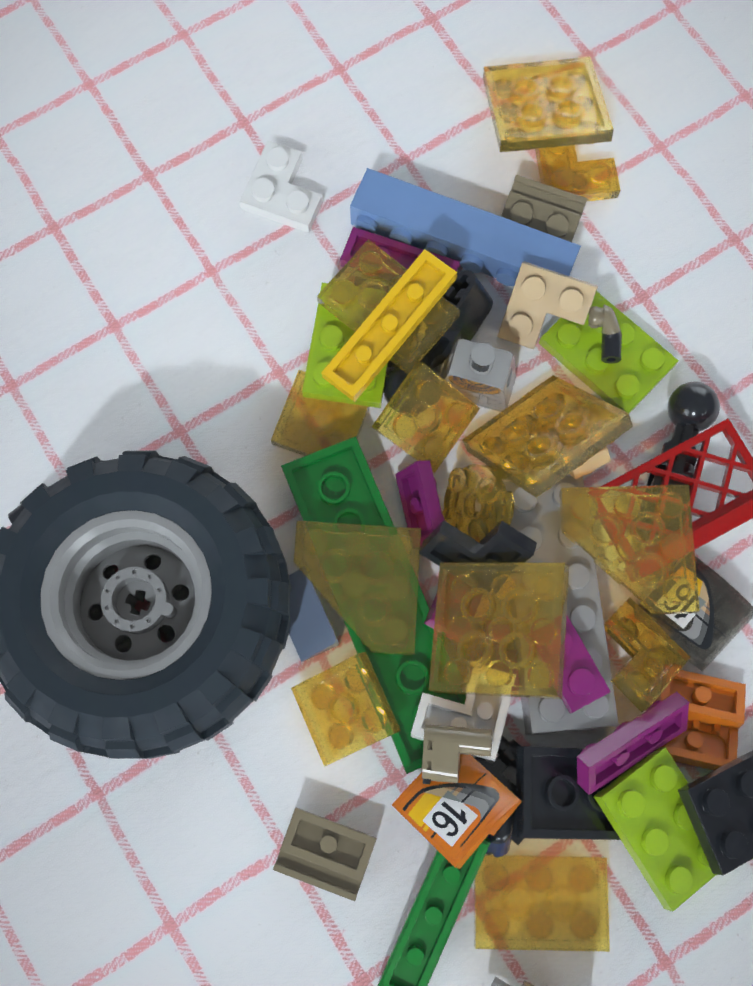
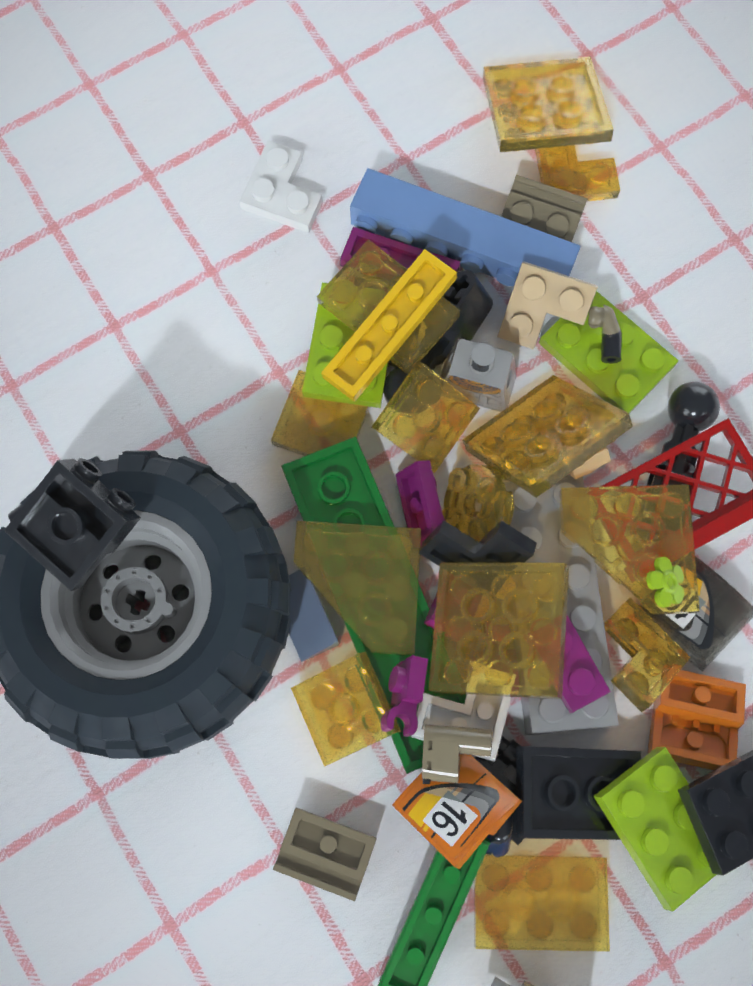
magenta plate [577,691,689,795] -> none
none -> black plate [4,458,141,591]
none -> magenta plate [381,655,428,737]
none -> lime plant [646,557,684,608]

